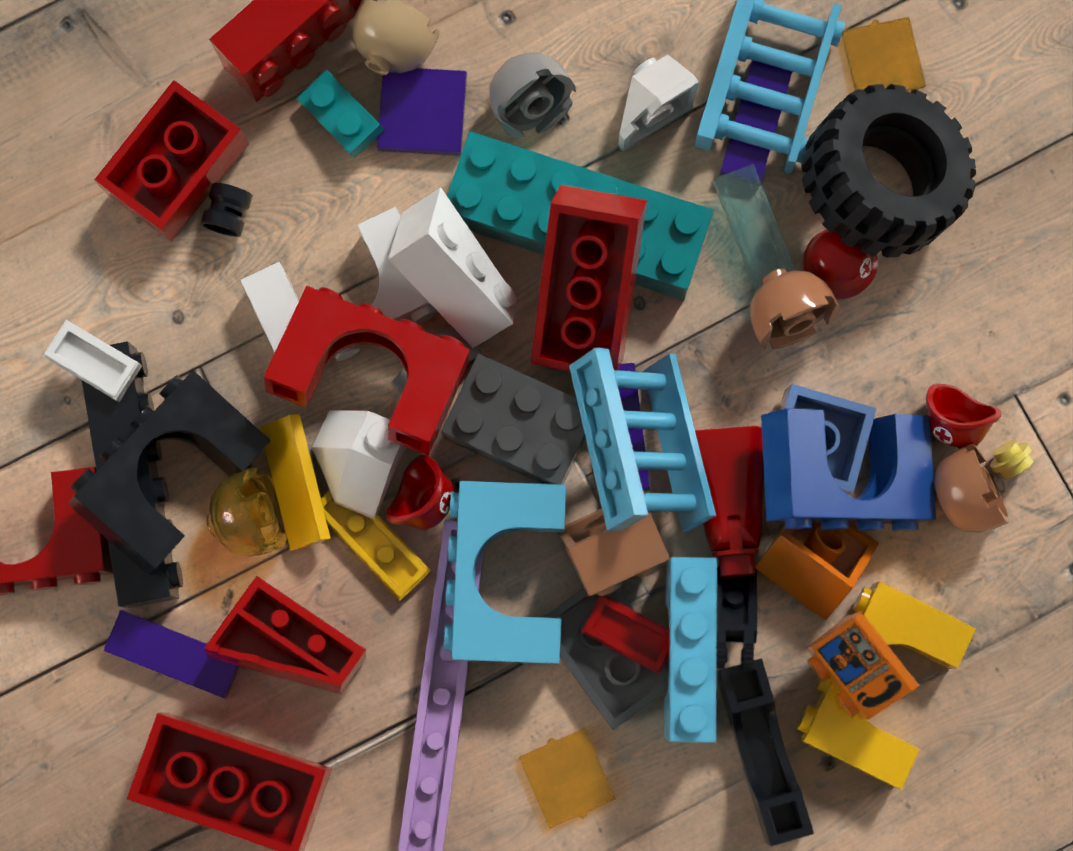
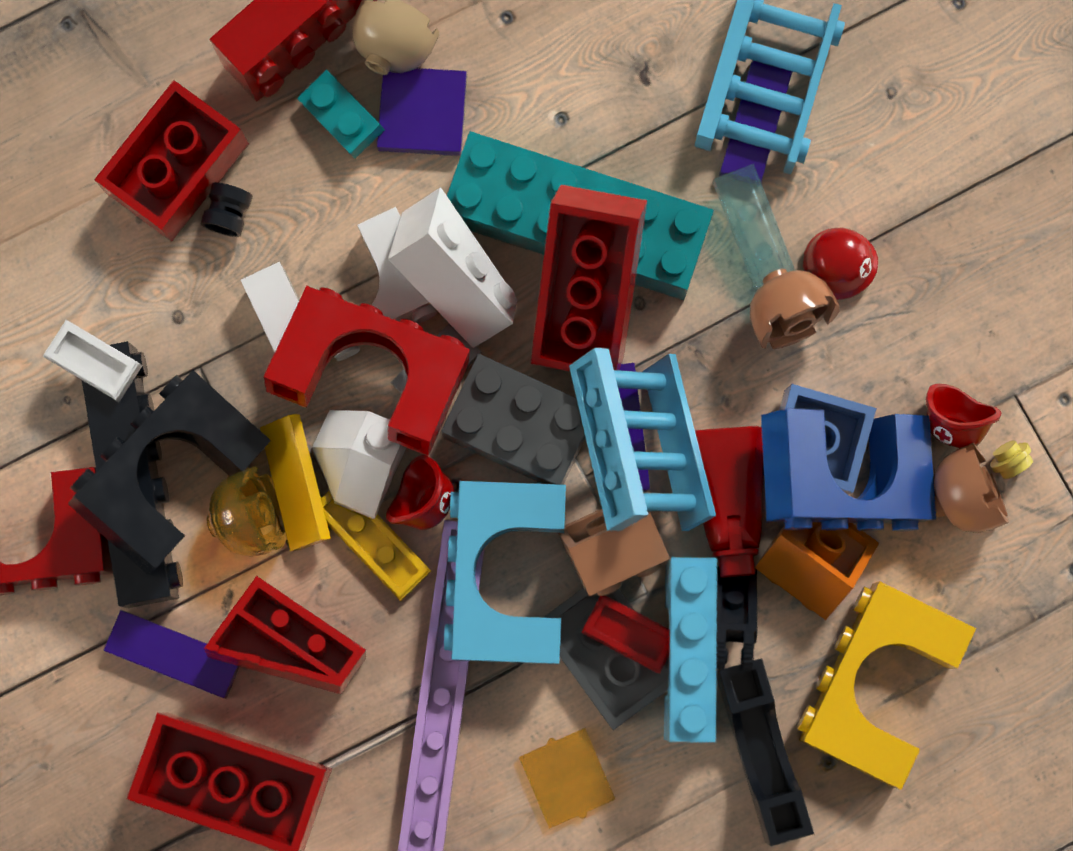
light grey cylinder [490,52,576,137] -> none
white slope [618,54,699,152] -> none
black tyre [801,84,976,258] -> none
orange slope [806,612,919,720] -> none
clear yellow piece [842,17,926,91] -> none

